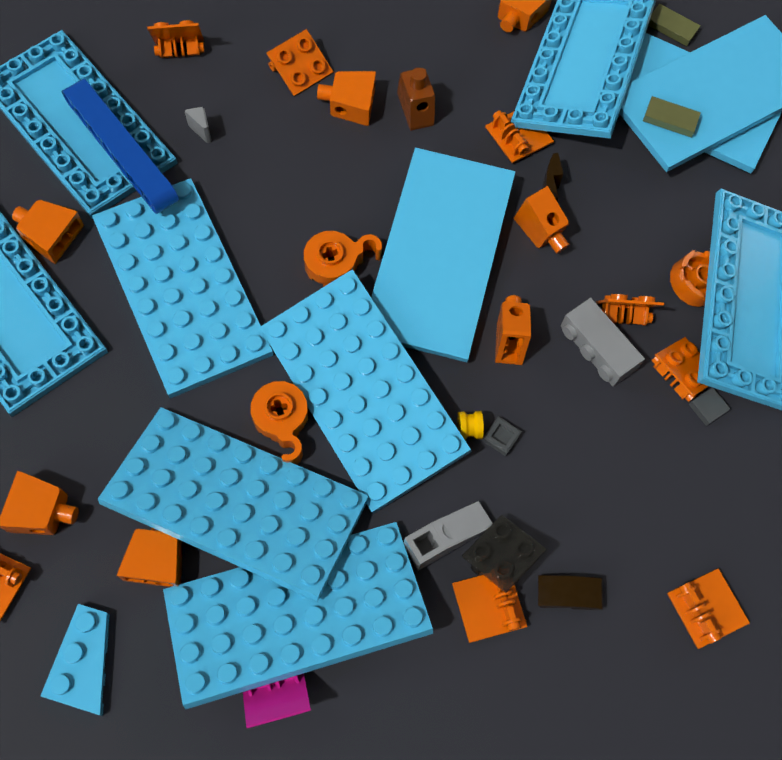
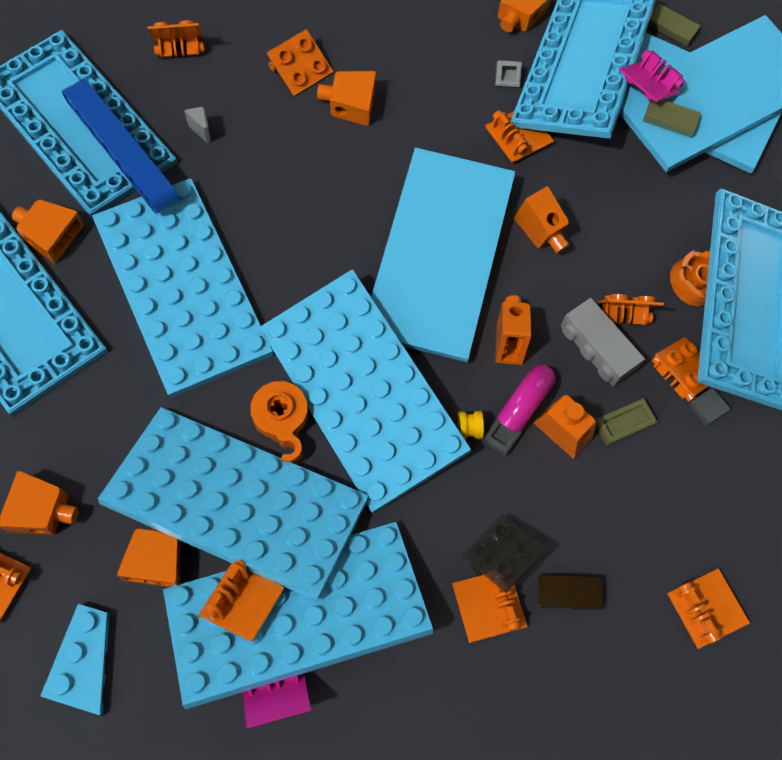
orange piece [304,231,382,287] -> none
dark orange torso [397,68,435,131] -> none
light grey slope [404,501,494,571] -> none
dark brown slope [542,153,563,201] -> none
none -> orange hinge [198,560,285,642]
none -> light grey slope [495,60,522,88]
none -> dark pink cylinder [498,365,556,432]
none -> orange torso [534,394,596,459]
none -> olive tile [595,398,658,446]
none -> dark pink hinge [619,50,686,102]

